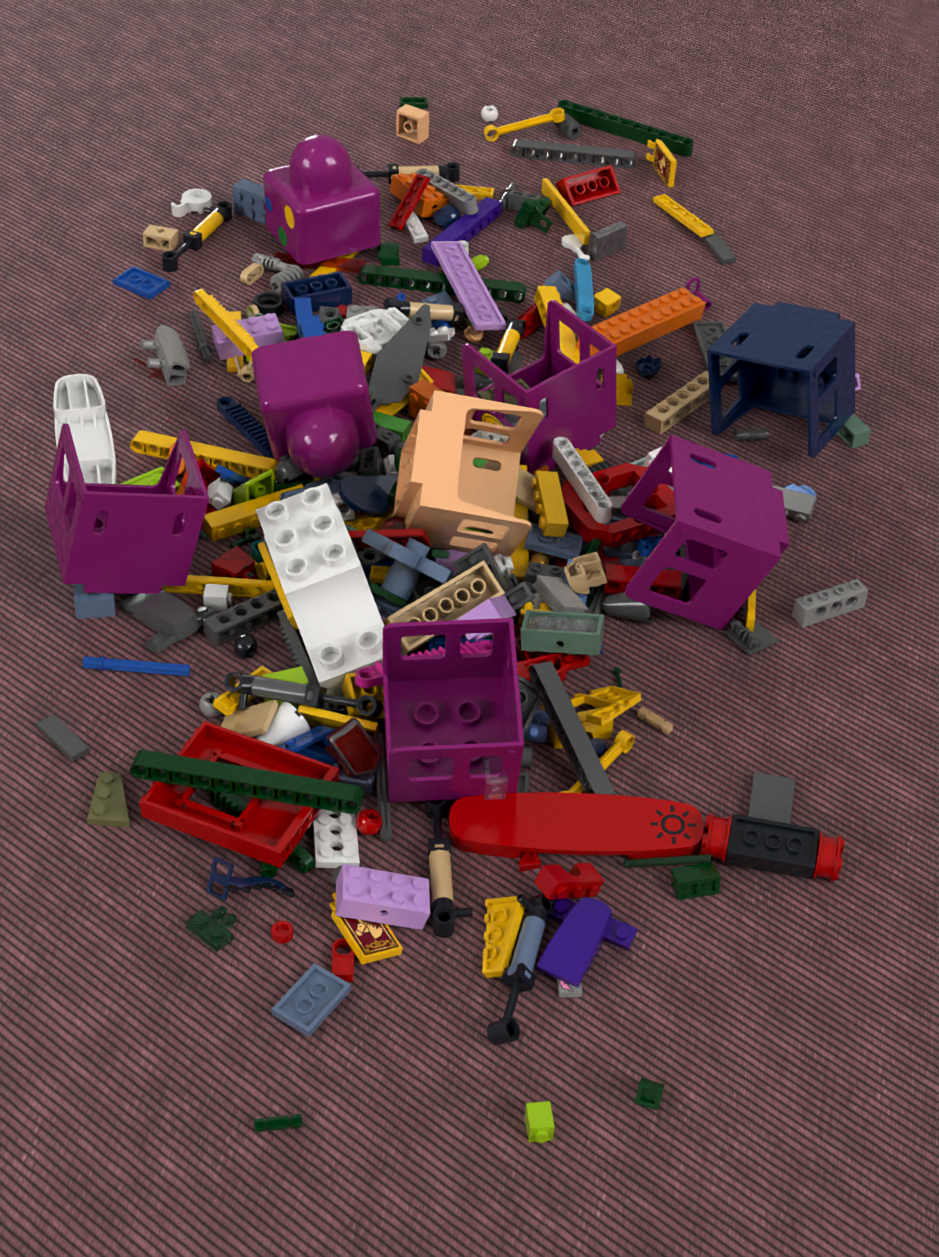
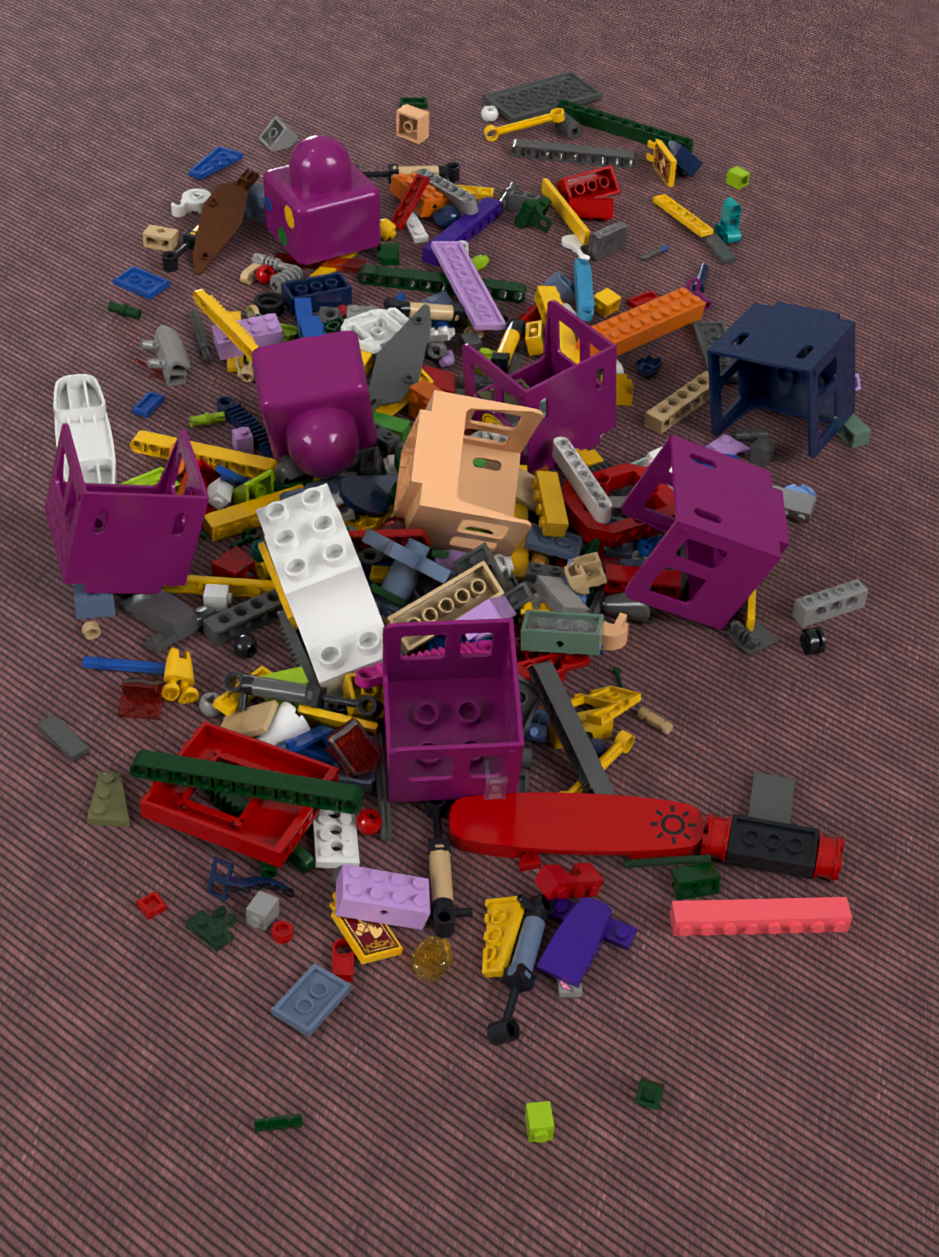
none -> tan axle [81,621,101,640]
none -> dark green pin [108,301,142,319]
none -> clear red piece [118,677,165,720]
none -> blue tile [132,391,165,418]
none -> red tile [136,891,167,920]
none -> yellow piece [161,648,199,704]
none -> blue wing [188,146,243,180]
none -> lime pin [189,411,225,428]
none -> reddish brown wing [192,168,260,275]
none -> lavender brick [232,427,254,454]
none -> light grey brick [246,890,280,931]
none -> red piece [255,265,275,284]
none -> light grey slope [258,116,299,152]
none -> yellow head [380,218,397,241]
none -> clear yellow hair [411,935,453,982]
none -> lavender arm [439,350,455,368]
none -> dark grey brick [460,332,482,351]
none -> dark grey plate [483,71,603,123]
none -> yellow brick [525,320,545,356]
none -> red brick [569,197,614,221]
none -> light nougat brick [602,613,629,650]
none -> red tile [627,290,660,308]
none -> dark grey piece [640,246,669,260]
none -> dark blue slope [668,140,703,177]
none -> coral brick [669,897,852,937]
none -> dark blue axle [692,263,709,293]
none -> lavender wing [705,434,751,455]
none -> teal piece [715,197,742,244]
none -> lime brick [726,166,750,190]
none -> dark grey brick [749,437,775,468]
none -> black wheel [800,626,826,655]

